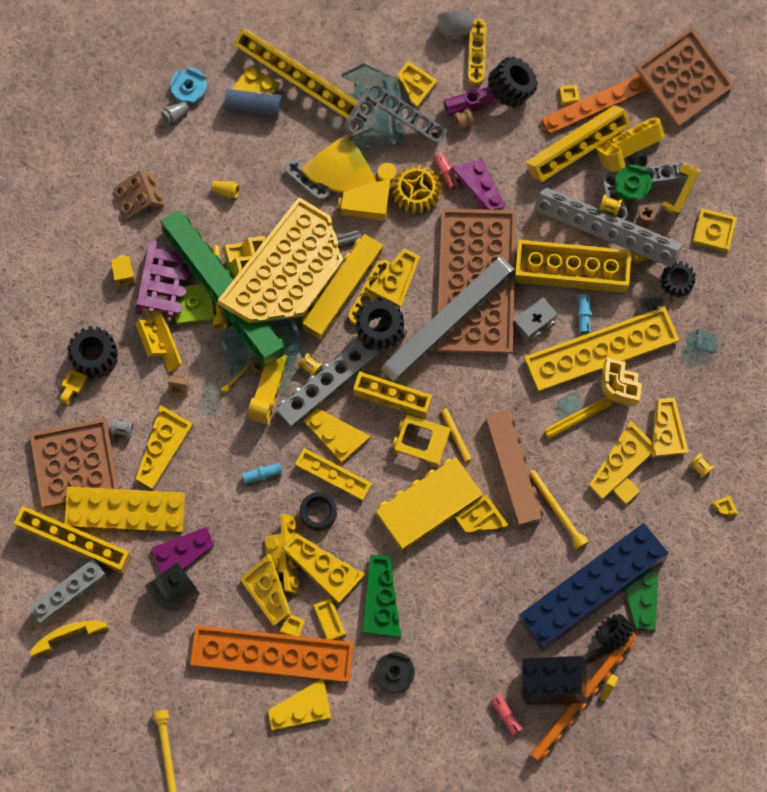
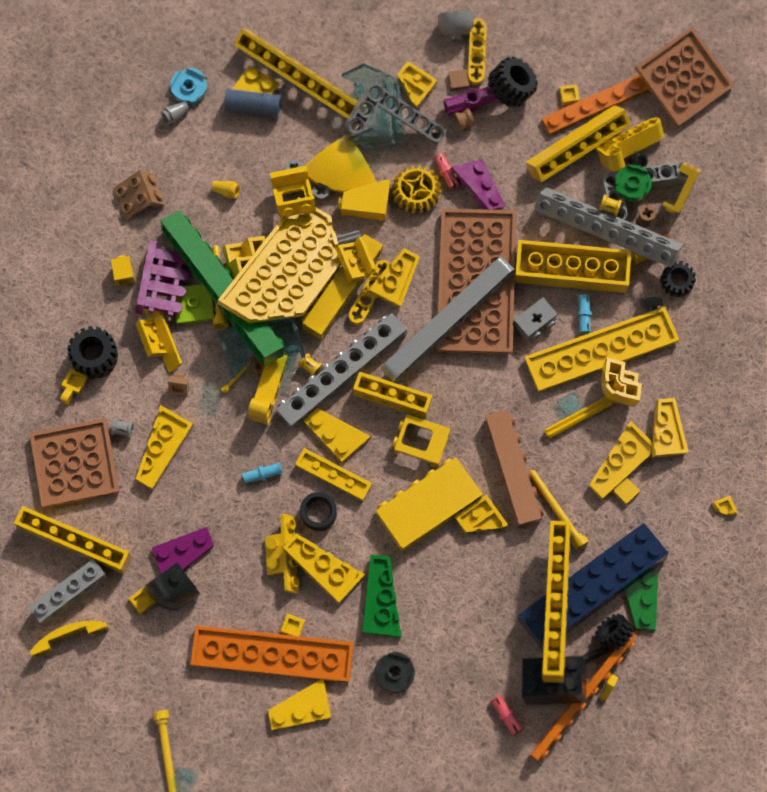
yellow plate [65,486,185,532] -> none
yellow wing [240,554,291,626] -> none
yellow tile [313,598,346,640] -> none
black tyre [356,298,404,351] -> none
yellow tile [378,163,396,182] -> none
yellow bar [440,408,472,463] -> none
clear light blue bracket [686,329,717,354] -> none
yellow bush [688,453,714,479] -> none
yellow tile [692,208,737,253] -> none
none -> yellow tile [128,587,156,615]
none -> clear light blue tile [176,766,199,782]
none -> yellow window [270,166,316,218]
none -> yellow bracket [335,237,376,282]
none -> medium nougat tile [449,69,470,91]
none -> yellow brick [543,521,571,683]

